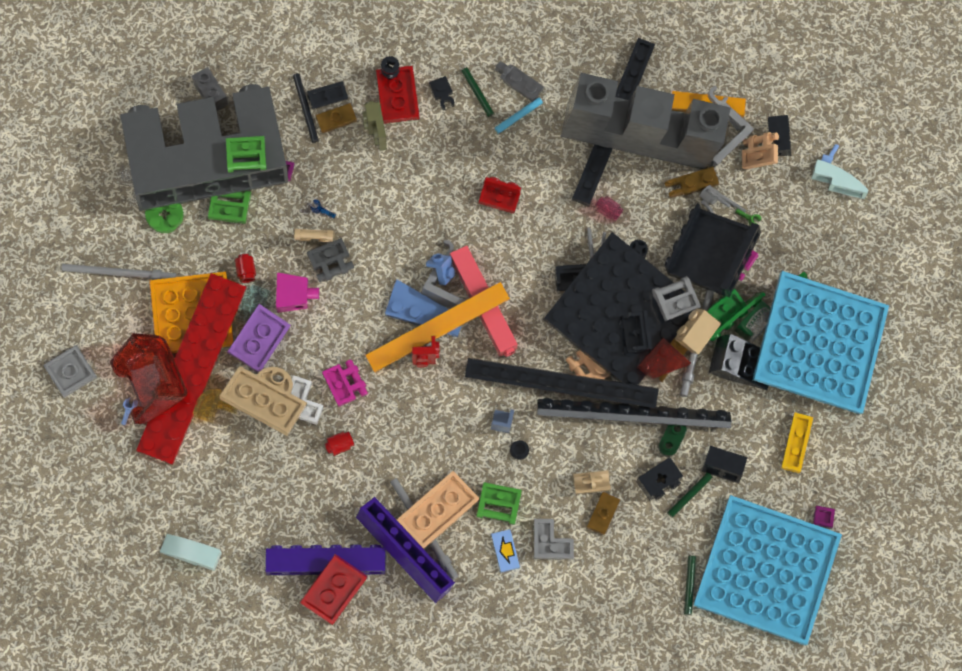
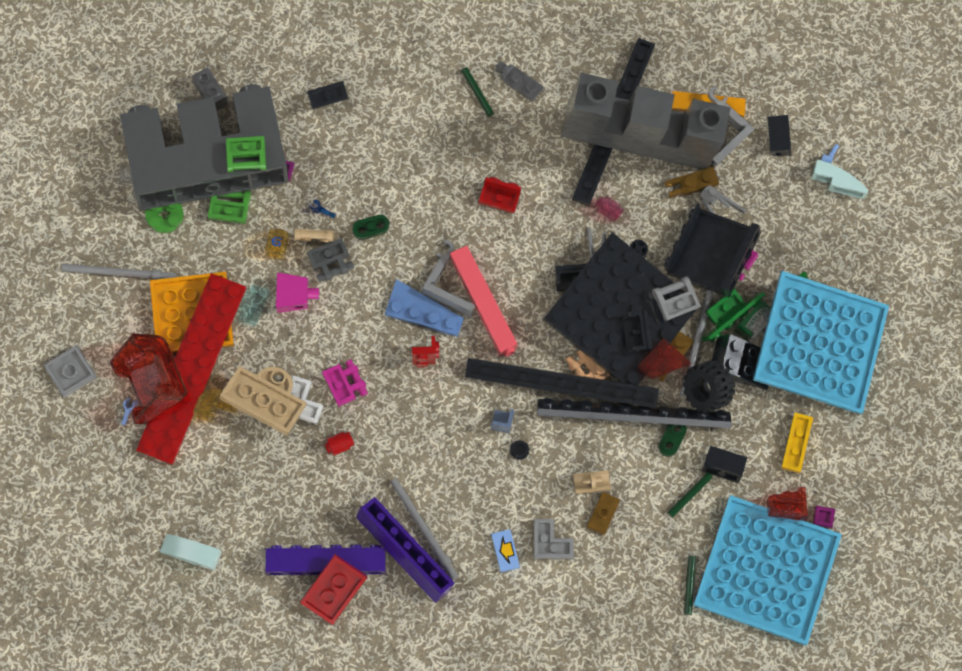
medium lavender plate [227,304,291,373] -> none
red brick [235,254,256,283] -> none
black bar [293,73,319,143] -> none
pearl gold plate [315,103,357,133] -> none
olive plate [362,101,387,151] -> none
light orange tile [365,282,510,372] -> none
red plate [376,65,420,124] -> none
black wheel [381,56,400,79] -> none
light nougat plate [397,471,480,549] -> none
medium blue bracket [426,254,455,285] -> none
black plate [429,76,455,111] -> none
bright green plate [477,482,522,525] -> none
medium azure bar [494,97,543,134] -> none
black brick [636,457,683,501] -> none
tan brick [675,308,721,355] -> none
bright green hand [735,209,762,226] -> none
light nougat plate [742,132,779,169] -> none
none -> clear yellow brick [265,229,289,260]
none -> dark green plate [352,215,390,240]
none -> black tyre [683,360,735,413]
none -> clear red wing [767,487,808,521]

